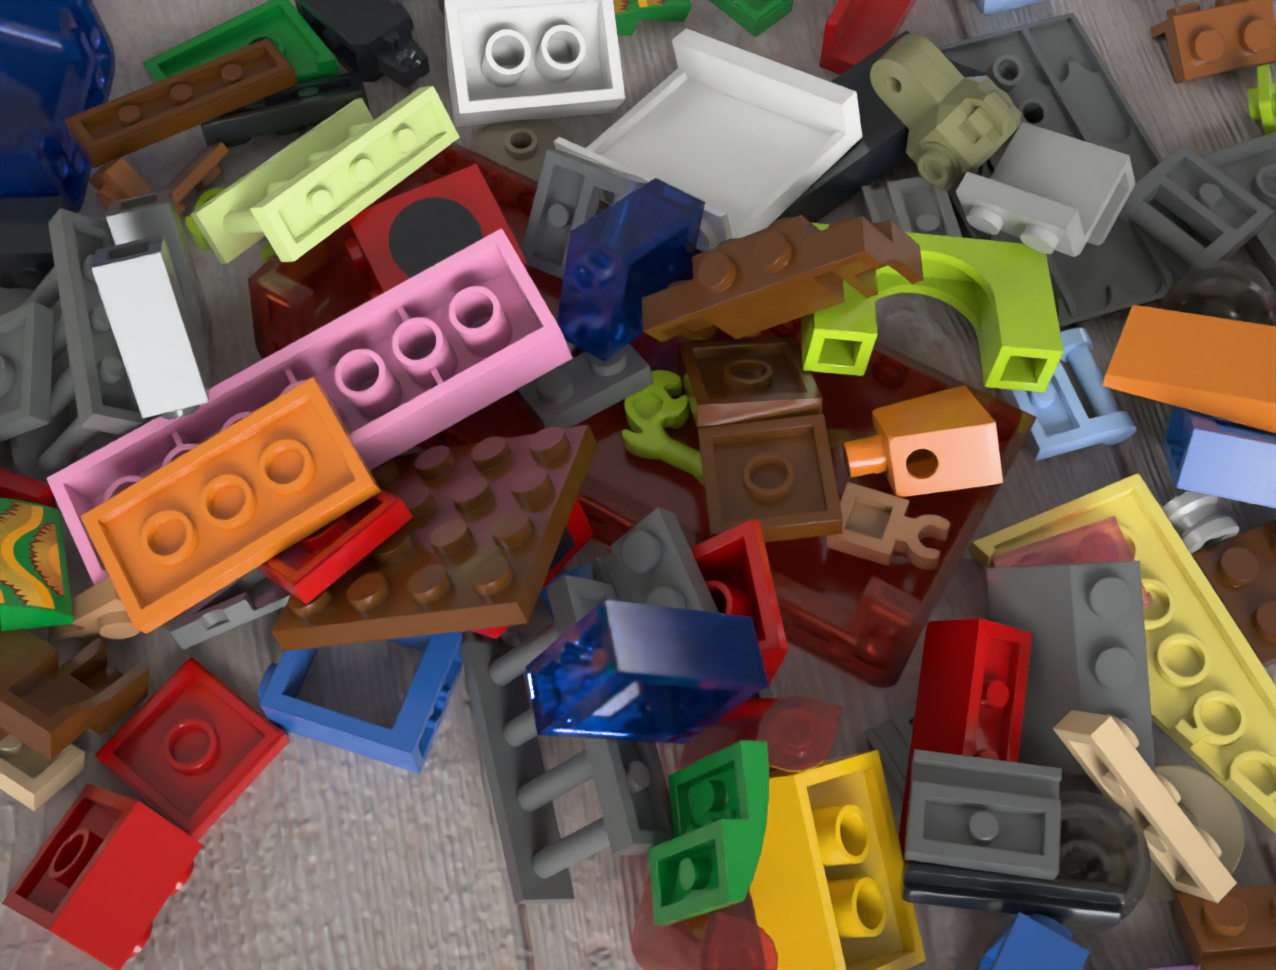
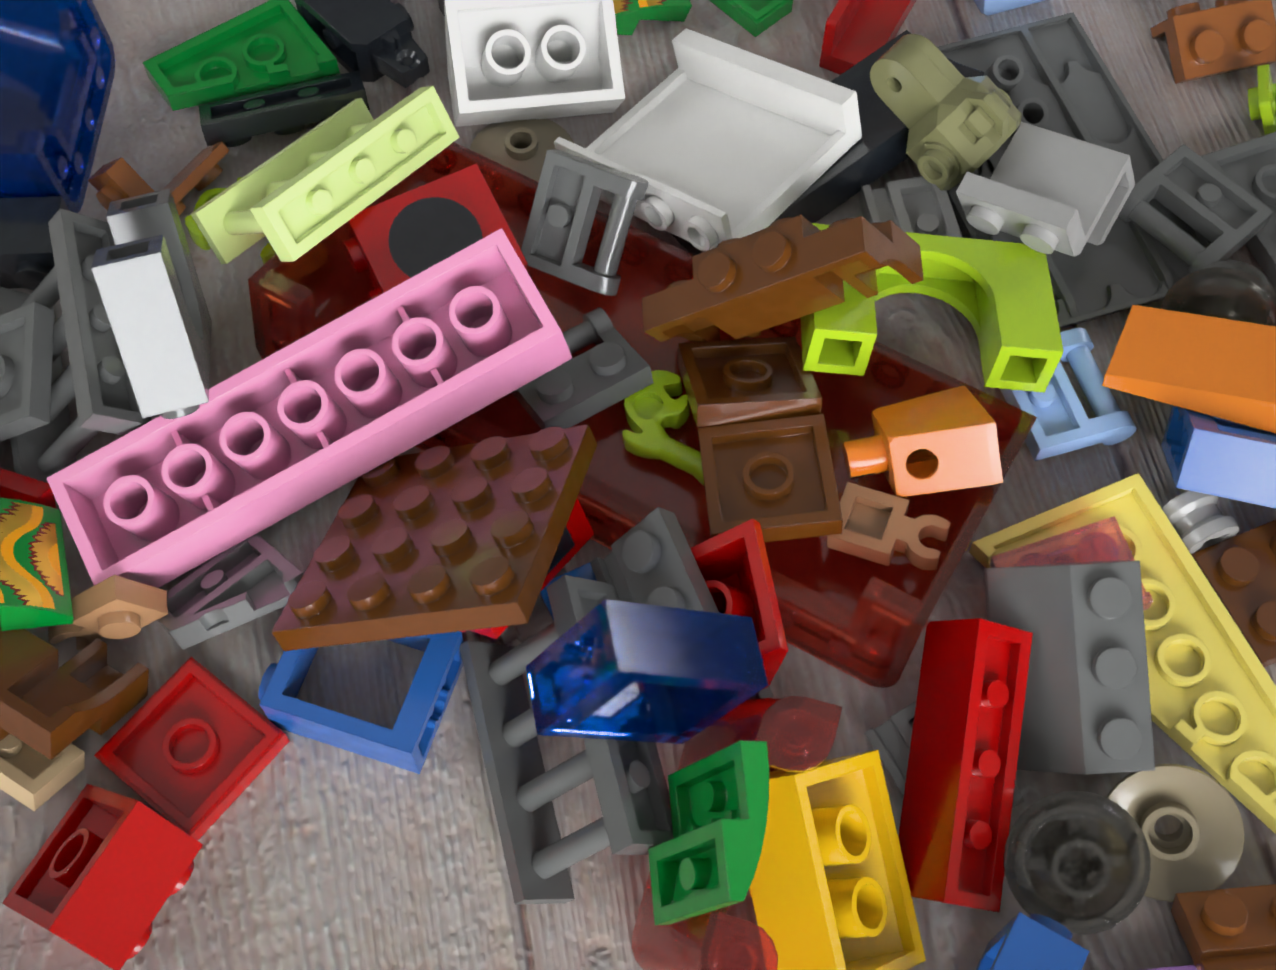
reddish brown tile [64,38,297,168] -> none
orange plate [80,377,381,634] -> none
red tile [256,489,413,605] -> none
clear blue window [557,178,705,361] -> none
black axle [900,861,1124,924] -> none
dark grey plate [904,749,1062,881] -> none
tan plate [1053,710,1237,903] -> none

